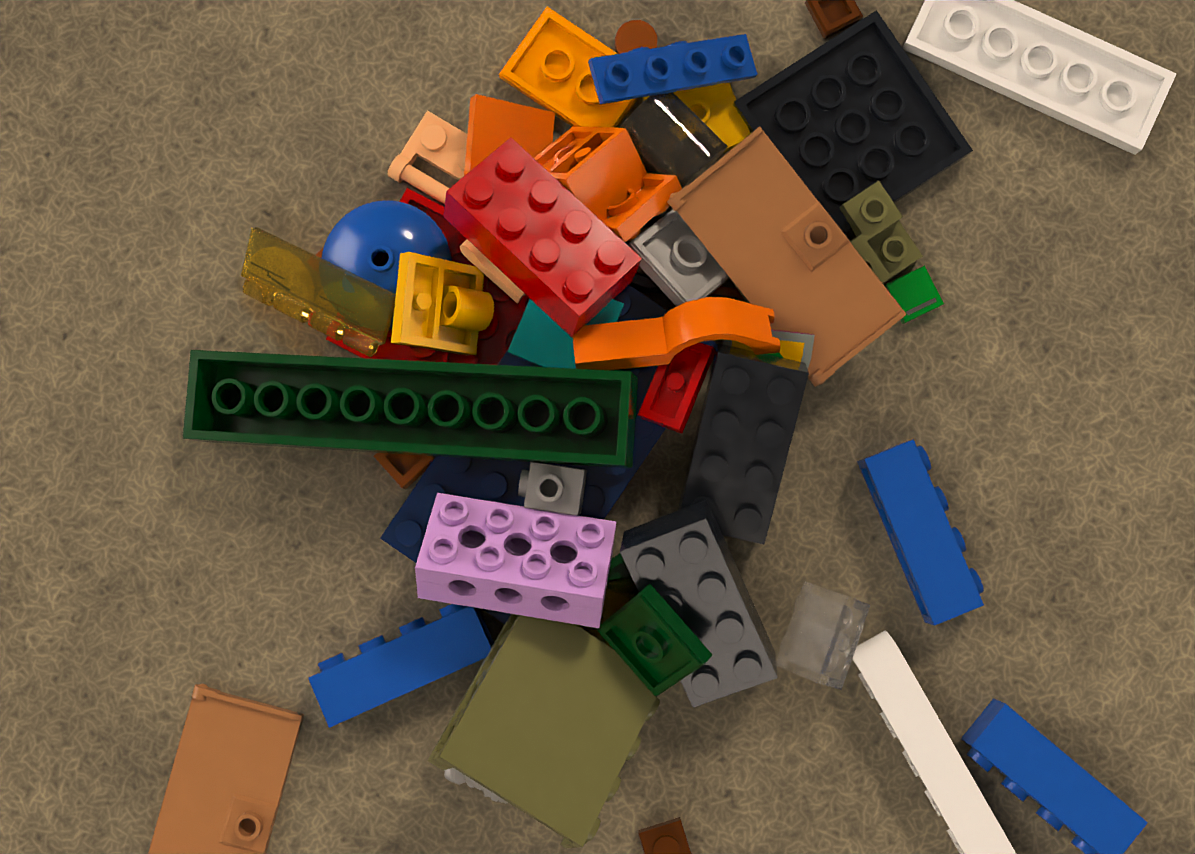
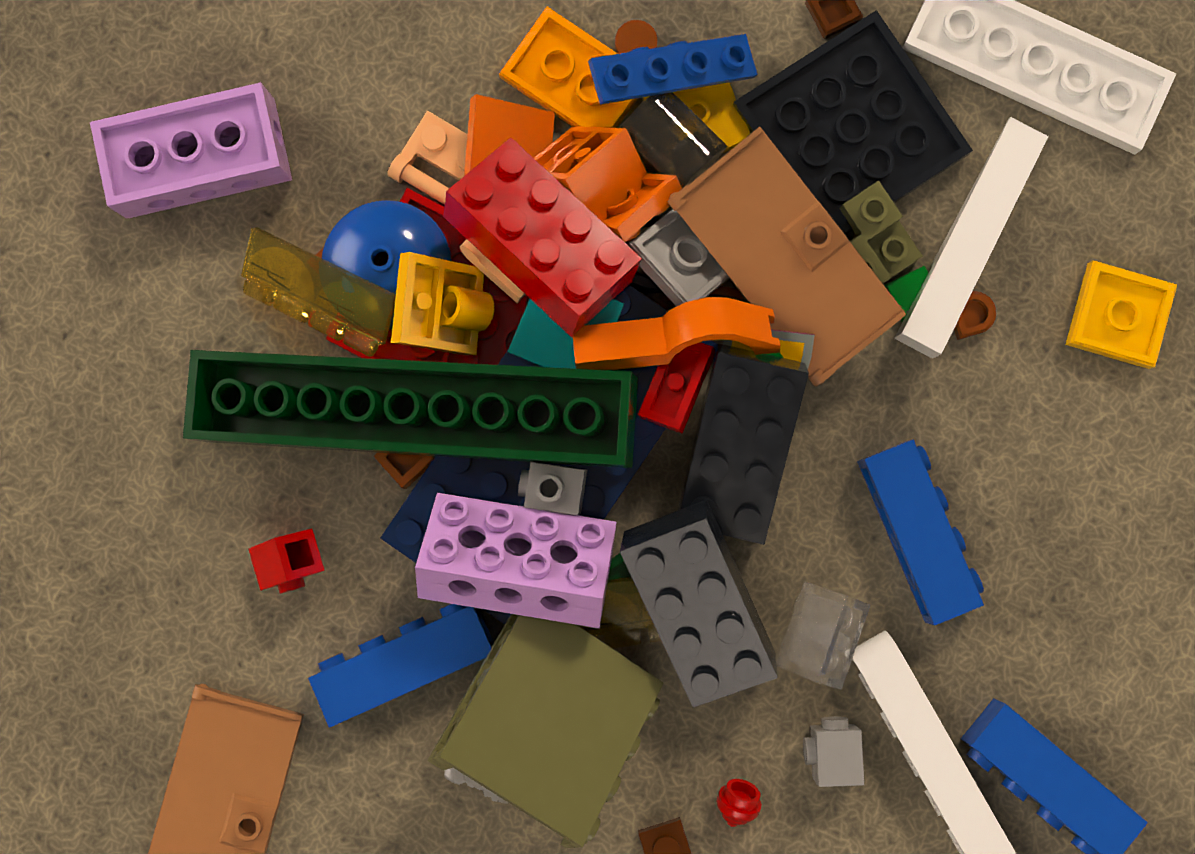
dark green tile [596,584,713,697] -> none
none -> lavender brick [90,82,292,219]
none -> red brick [248,528,325,594]
none -> red plate [716,779,762,827]
none -> light grey brick [803,716,864,787]
none -> white slope [894,117,1049,359]
none -> dark orange tile [954,291,996,340]
none -> yellow plate [1065,260,1177,369]

